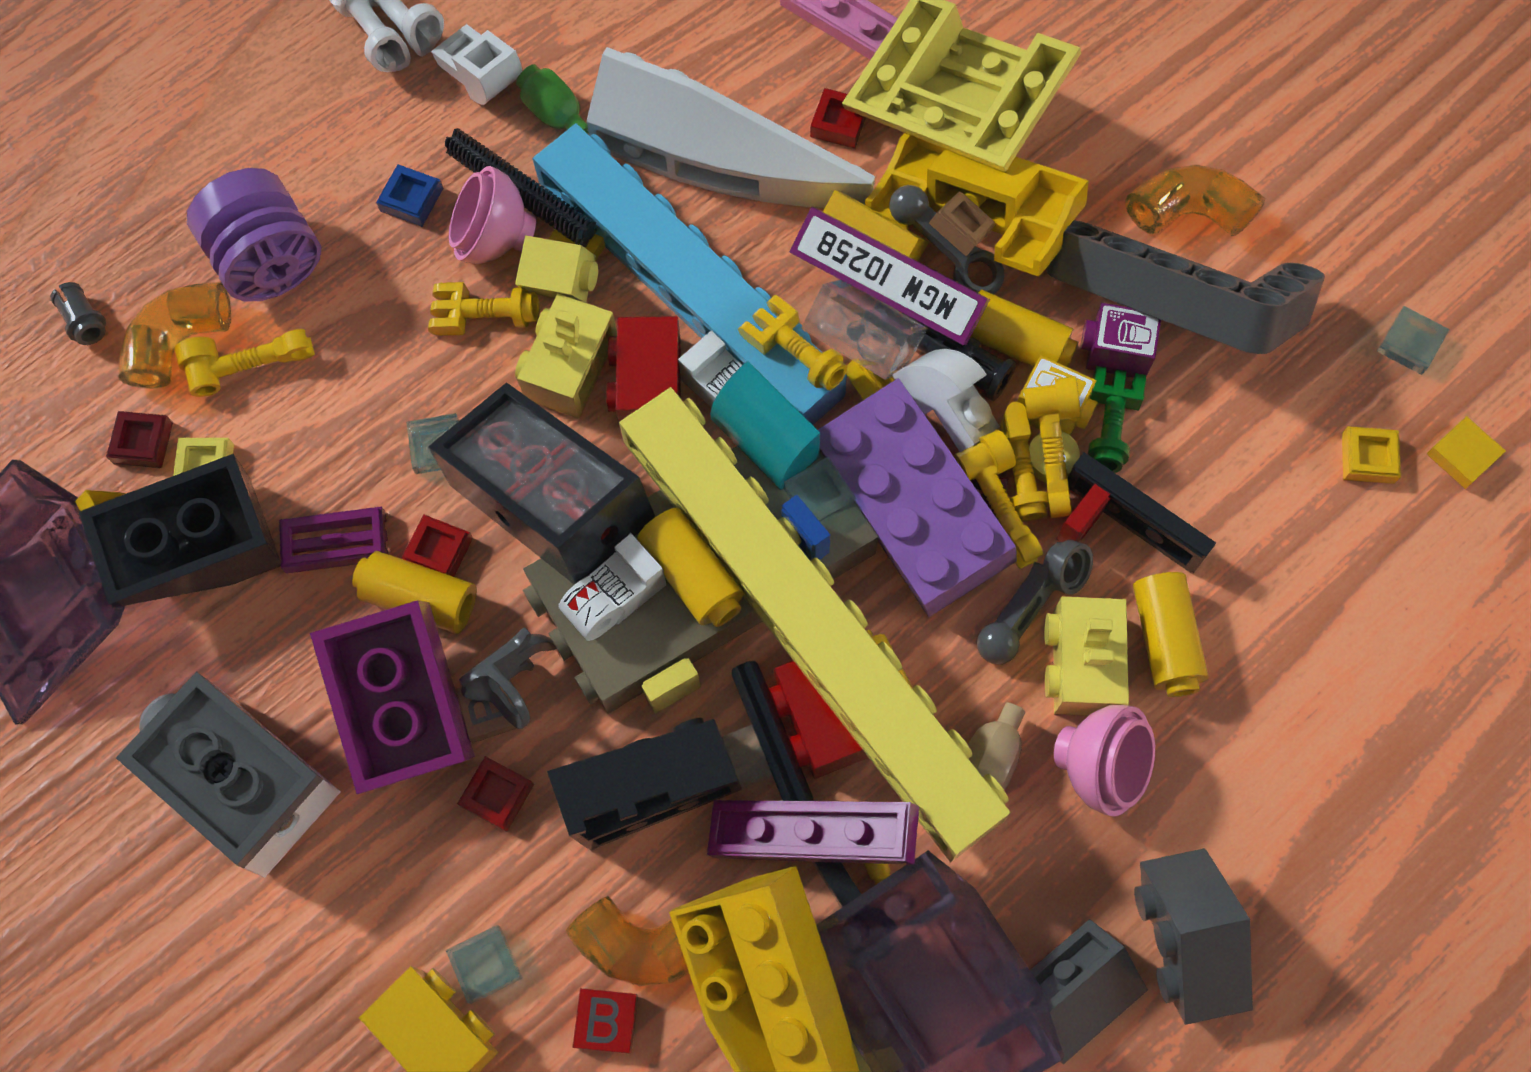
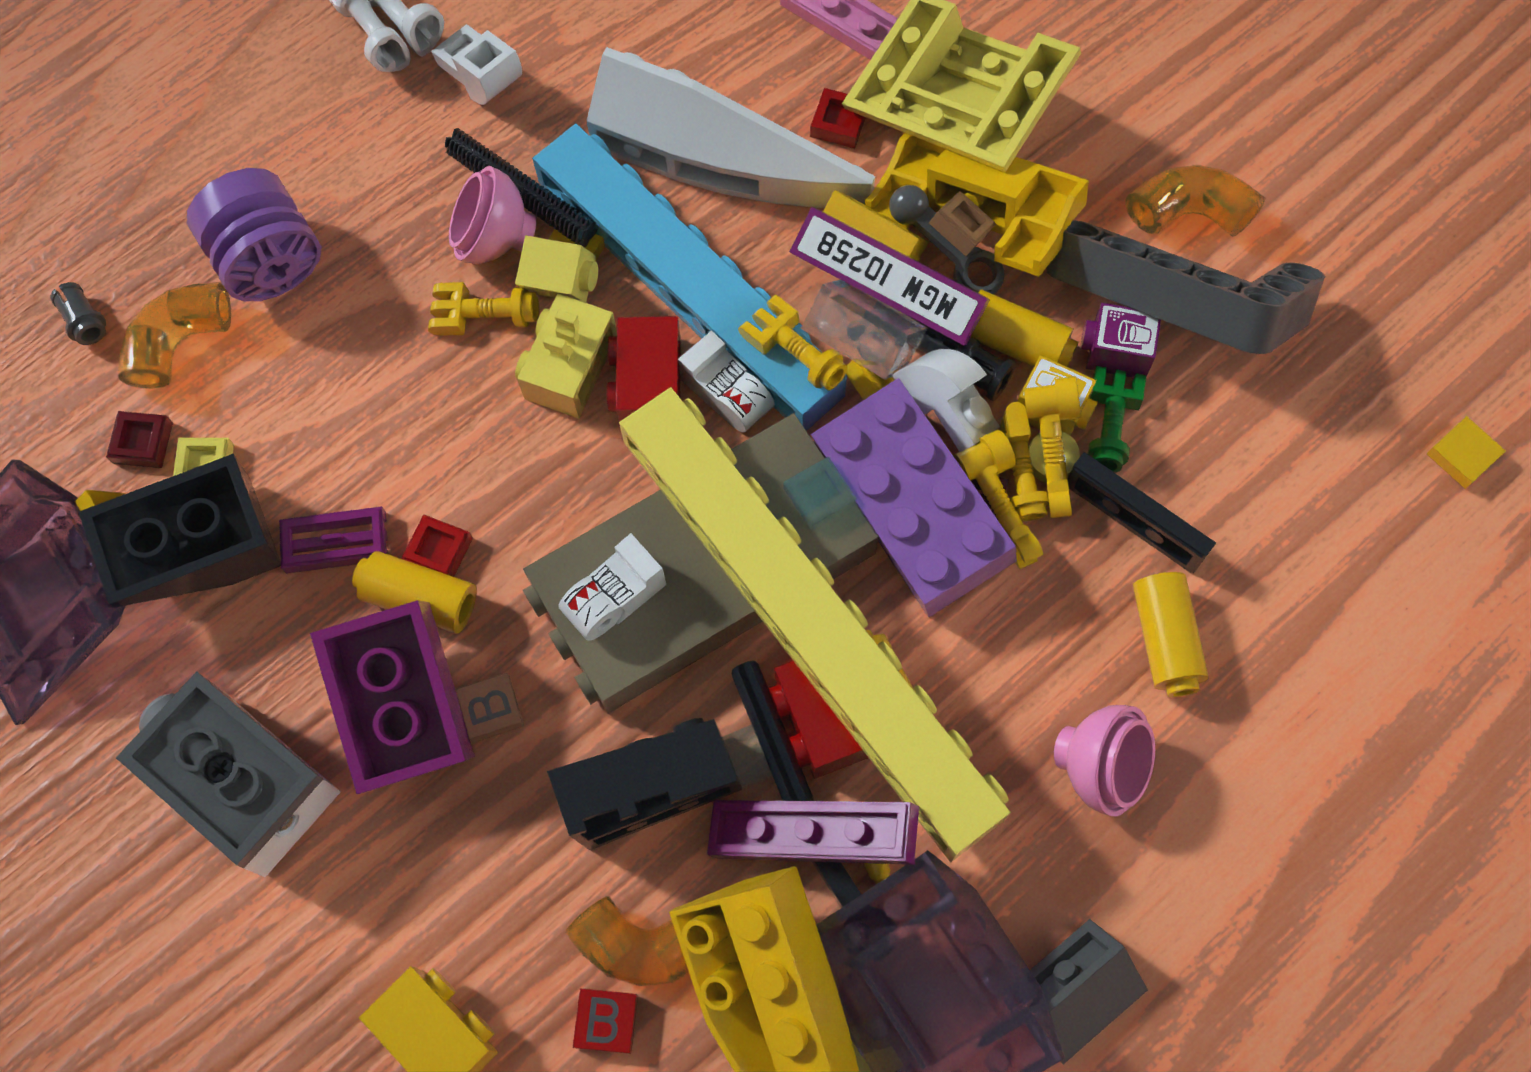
yellow brick [174,329,315,397] -> none
blue tile [376,164,443,227] -> none
clear light blue tile [406,413,460,474] -> none
brick [428,382,656,585] -> none
clear light blue tile [446,925,522,1004] -> none
red tile [457,756,534,832] -> none
dark grey piece [459,627,557,729] -> none
bright green plant [516,64,589,134] -> none
yellow brick [637,507,744,627] -> none
light yellow tile [641,658,701,714] -> none
teal brick [710,361,820,490] -> none
blue tile [781,494,831,561] -> none
tan plant [968,703,1026,790] -> none
dark grey piece [977,540,1093,664] -> none
light yellow brick [1044,596,1129,716] -> none
red tile [1056,484,1110,542] -> none
dark grey brick [1134,848,1253,1025] -> none
yellow tile [1342,426,1401,484] -> none
clear light blue tile [1377,306,1450,375] -> none

